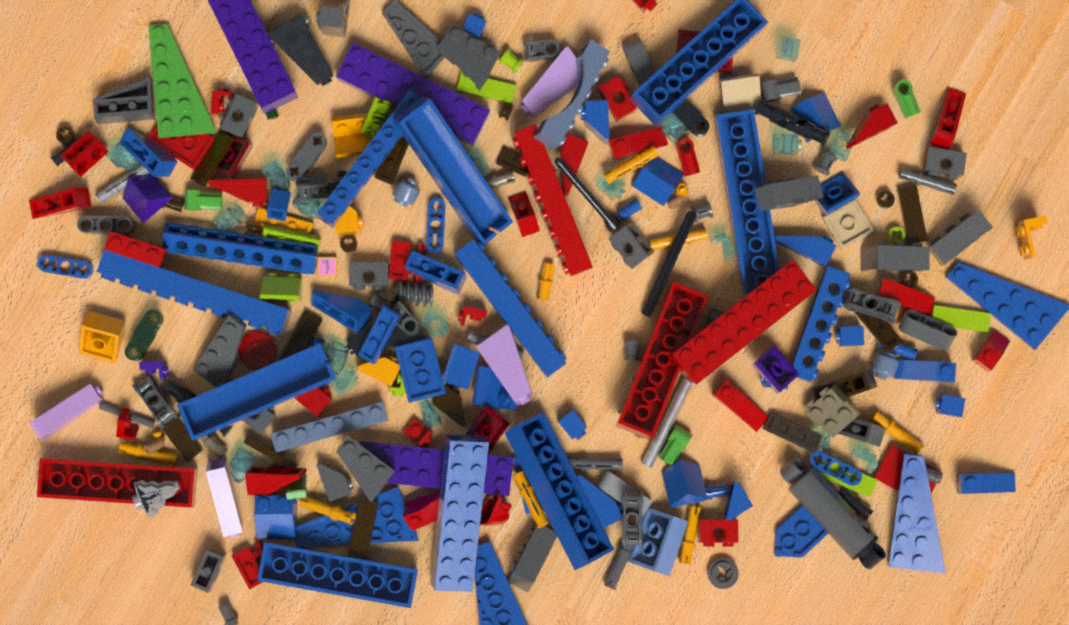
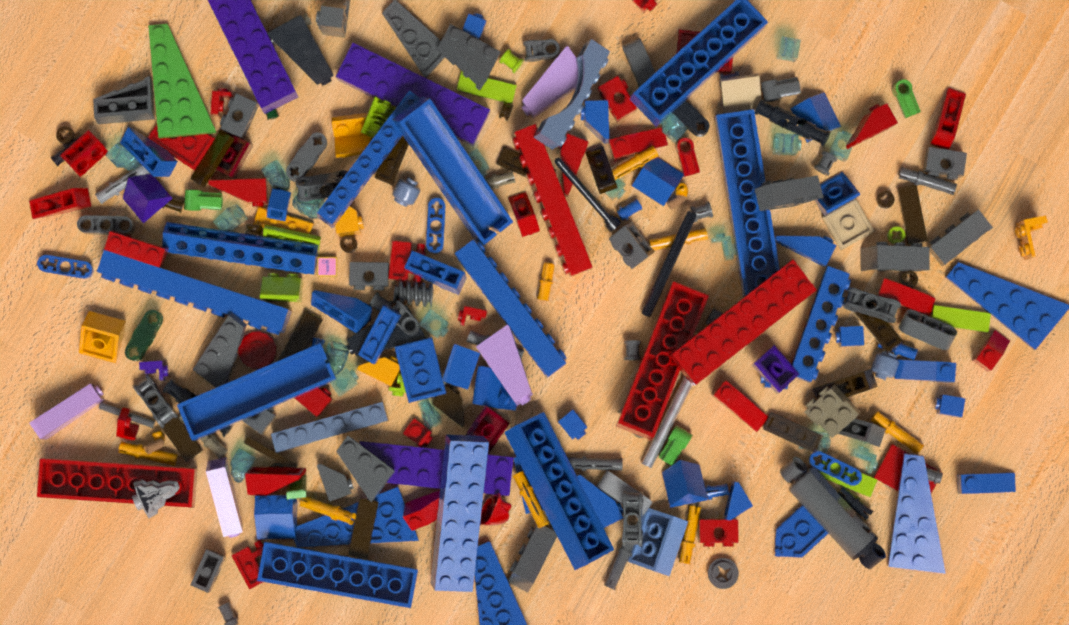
none -> dark brown tile [585,146,618,194]

